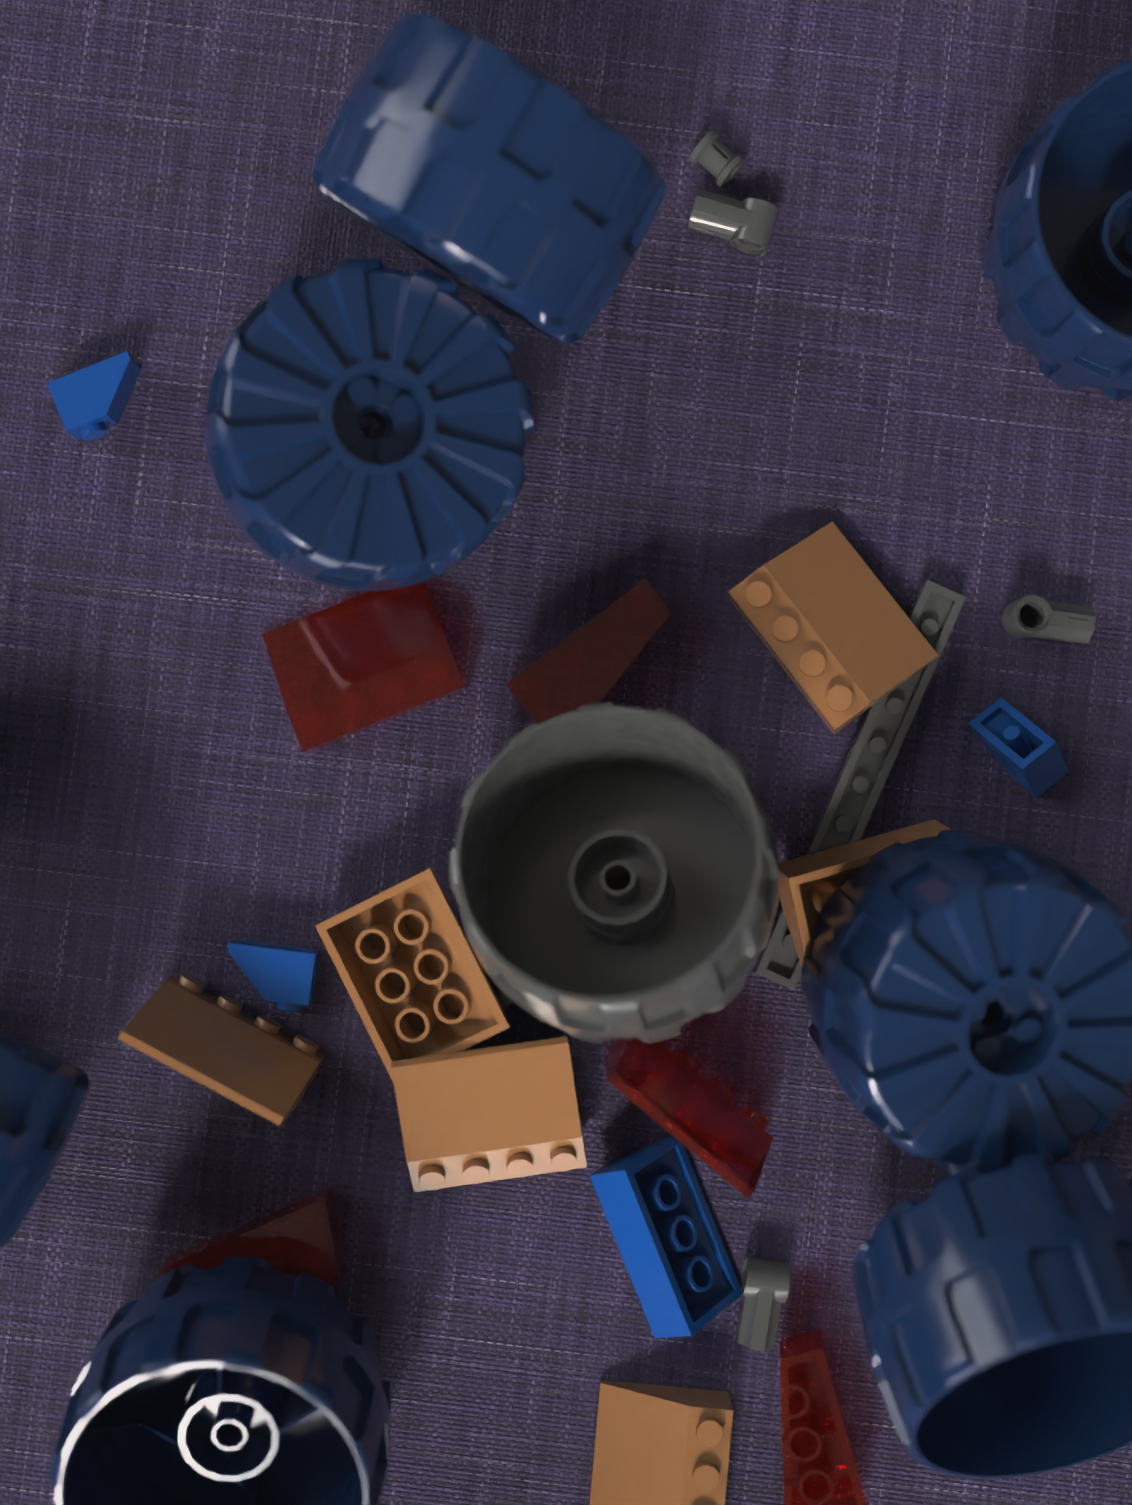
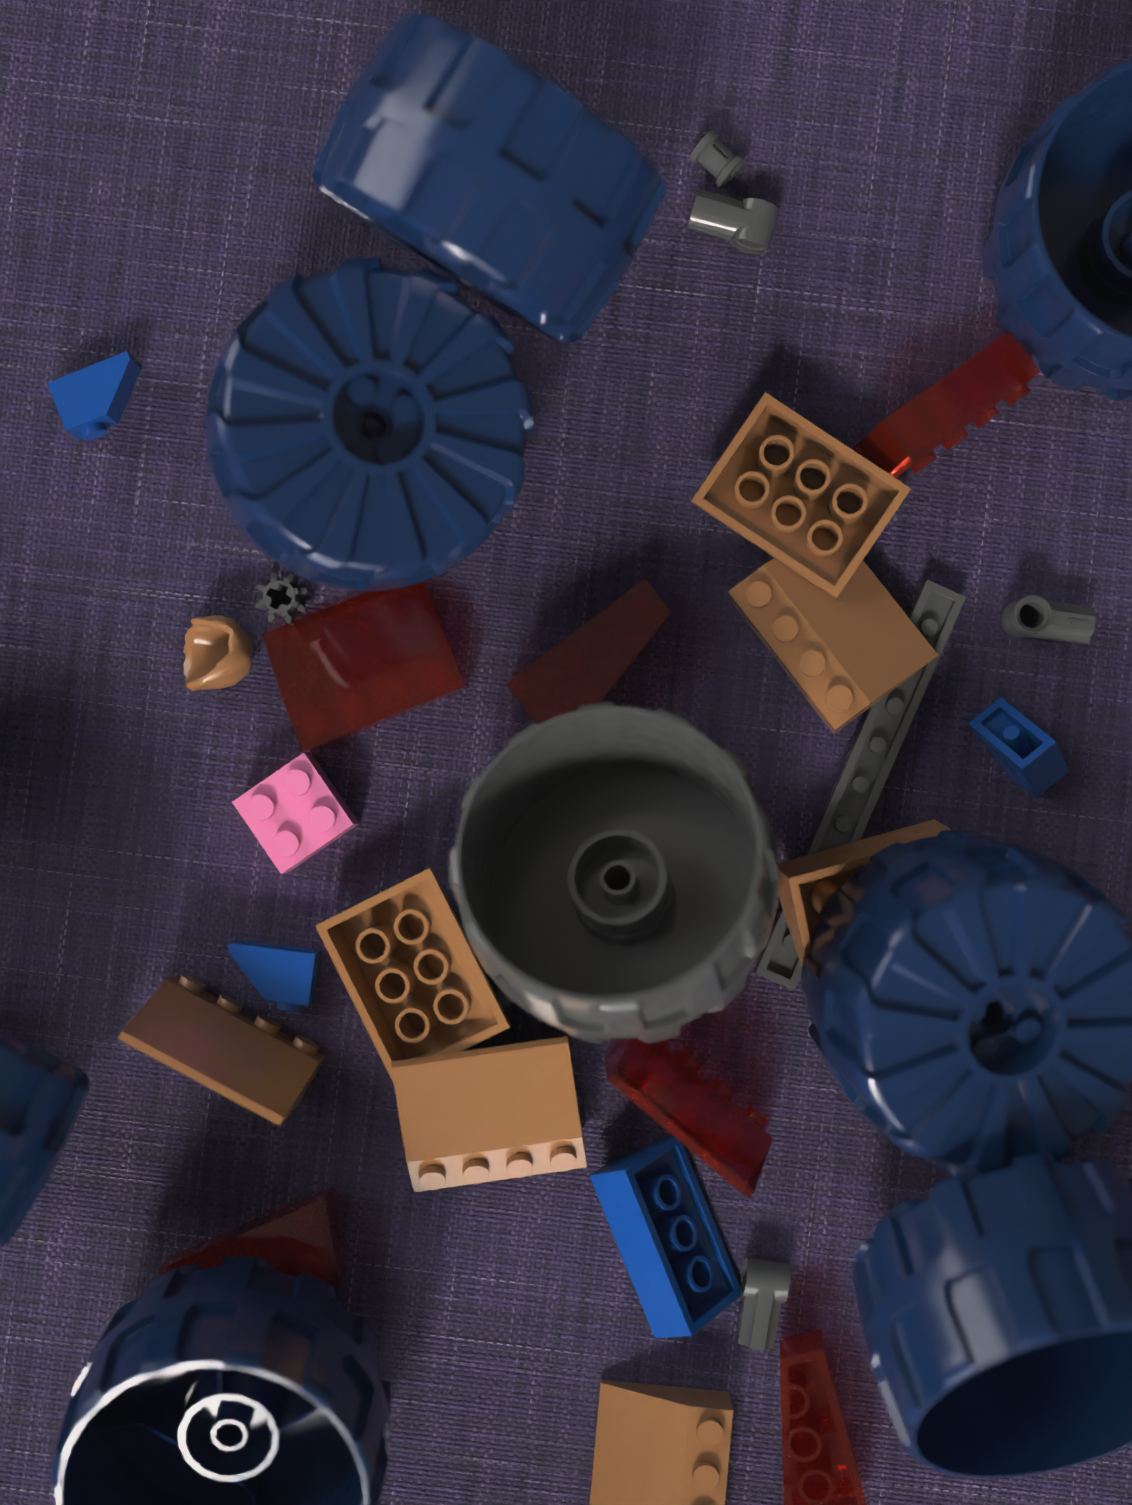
none -> medium nougat hair [183,615,253,691]
none -> bright pink brick [232,752,360,874]
none -> dark grey gear [255,572,310,626]
none -> medium nougat slope [691,392,911,599]
none -> clear red wedge [852,331,1040,479]

